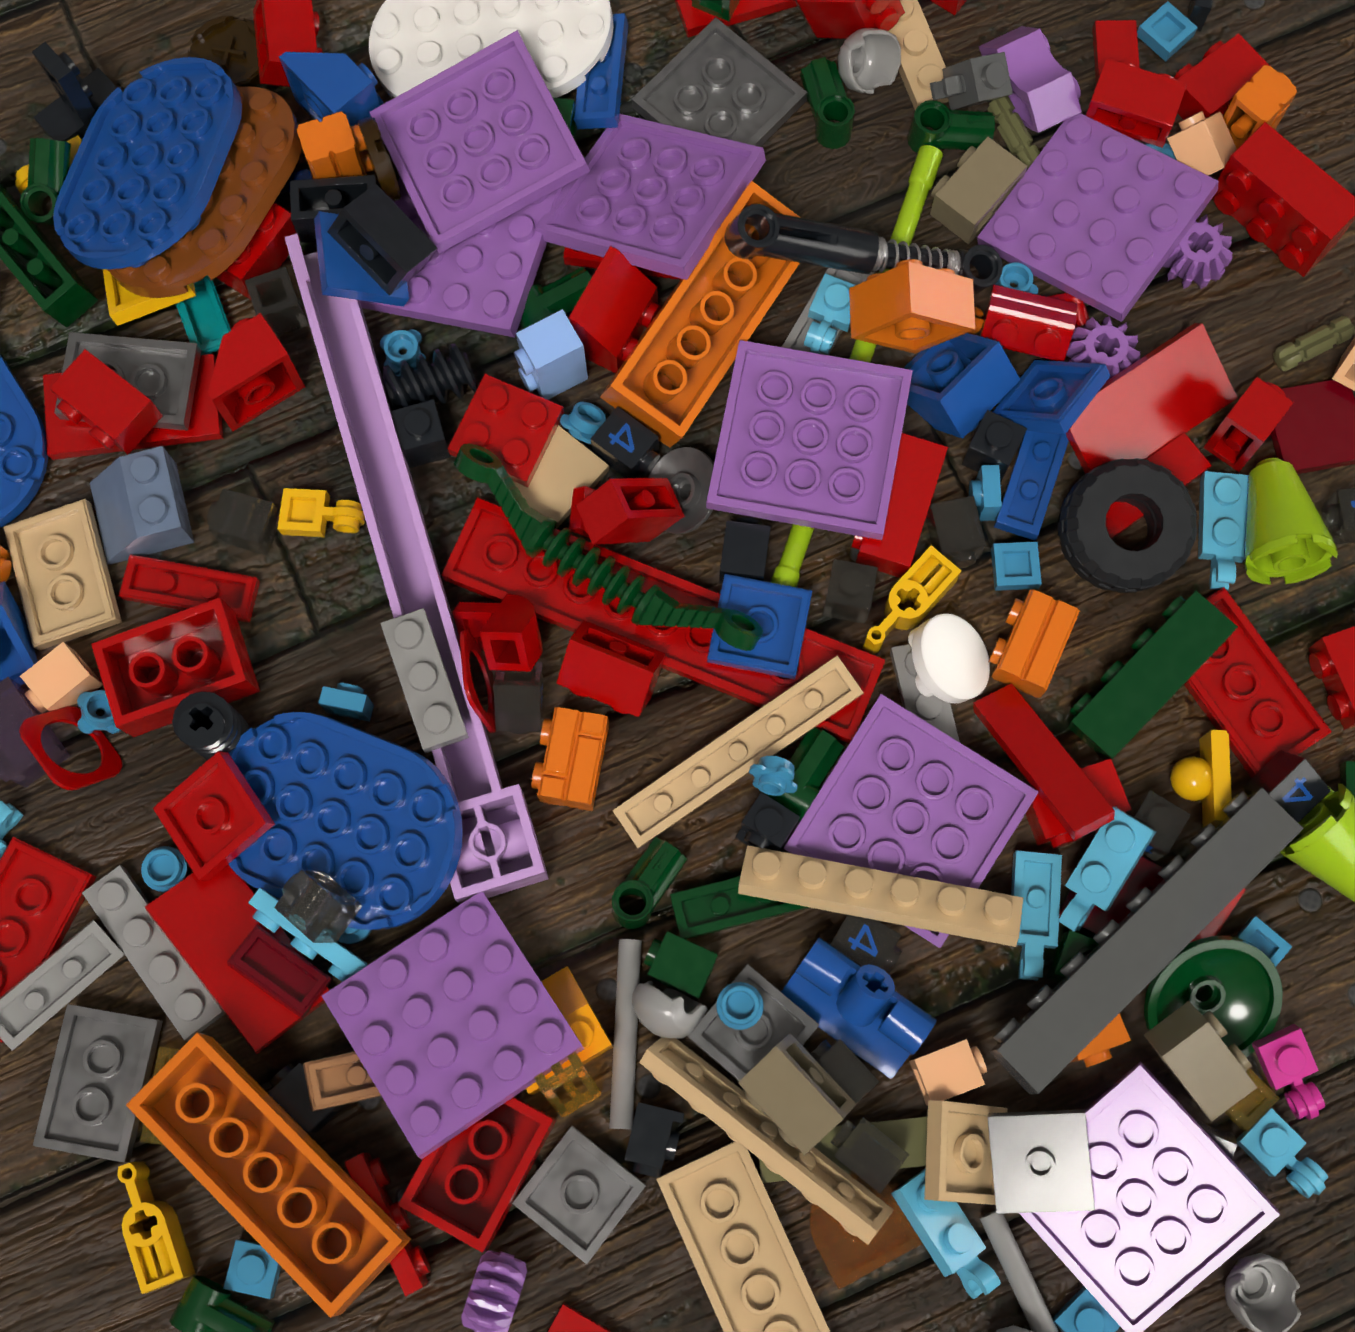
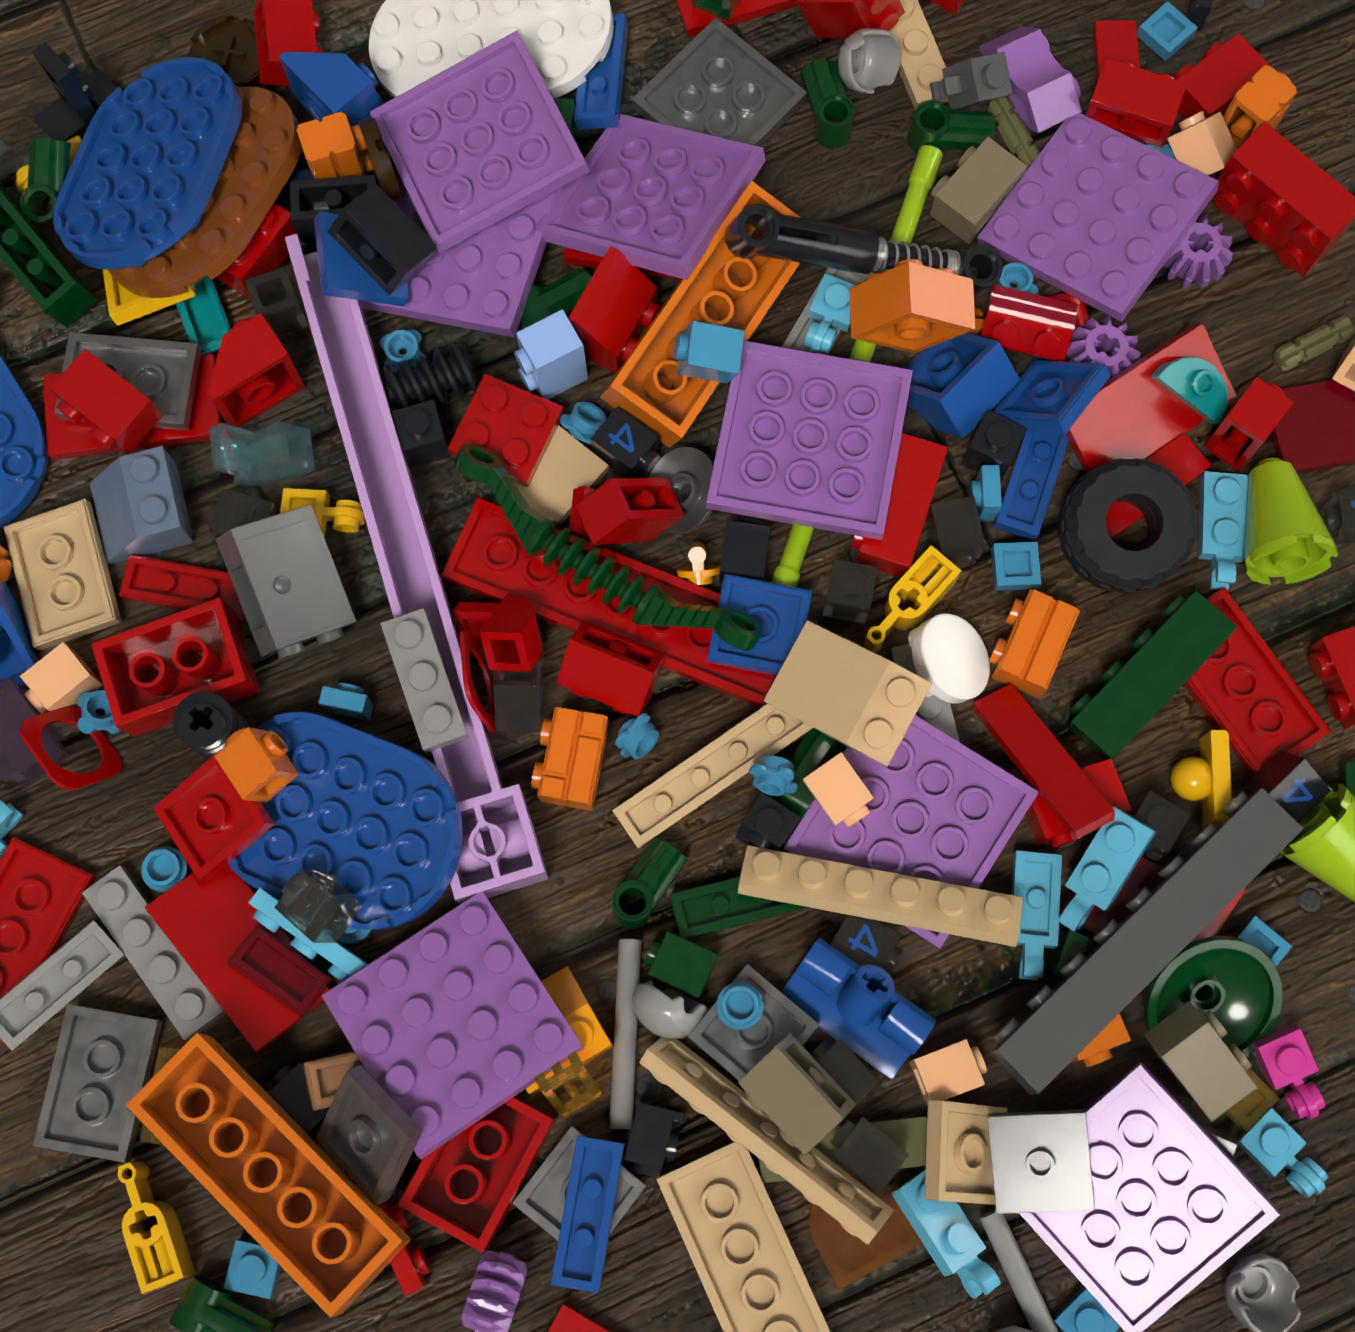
none -> clear light blue brick [209,421,315,486]
none -> orange brick [214,727,299,803]
none -> piece [216,504,356,659]
none -> flat silver plate [316,1065,423,1206]
none -> blue plate [551,1136,625,1293]
none -> dark azure plate [615,713,659,759]
none -> dark azure brick [673,321,744,384]
none -> light orange plate [677,541,720,585]
none -> tan slope [764,621,932,767]
none -> light nougat brick [803,752,874,828]
none -> teal plate [1150,357,1227,425]

